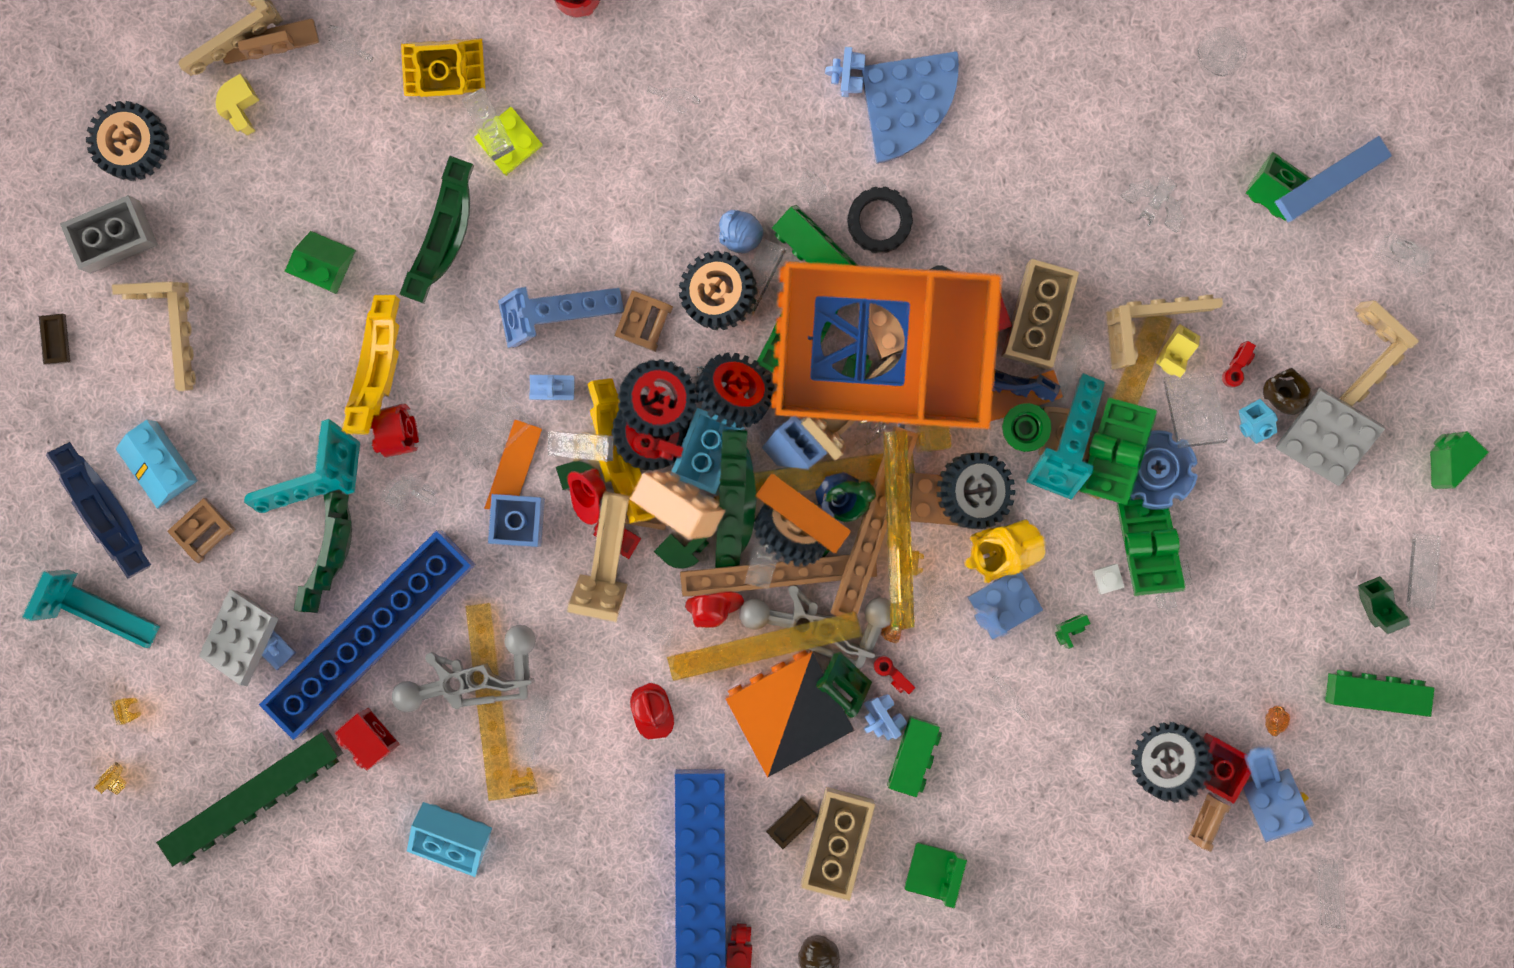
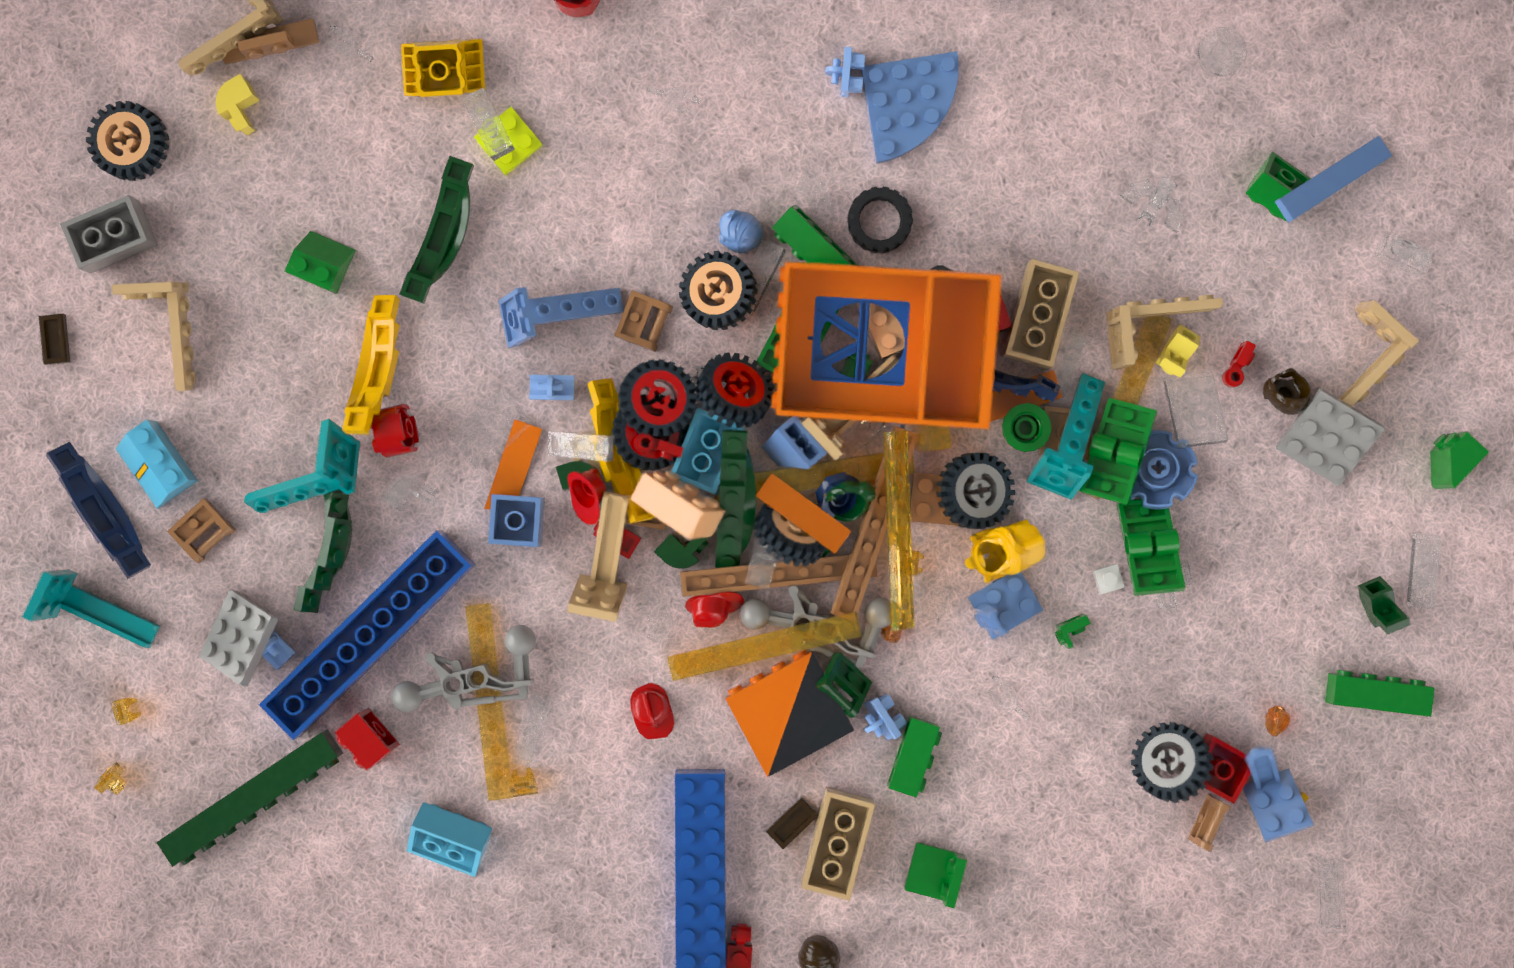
red plate [873,656,915,695] -> none
medium azure brick [1239,399,1278,444] -> none

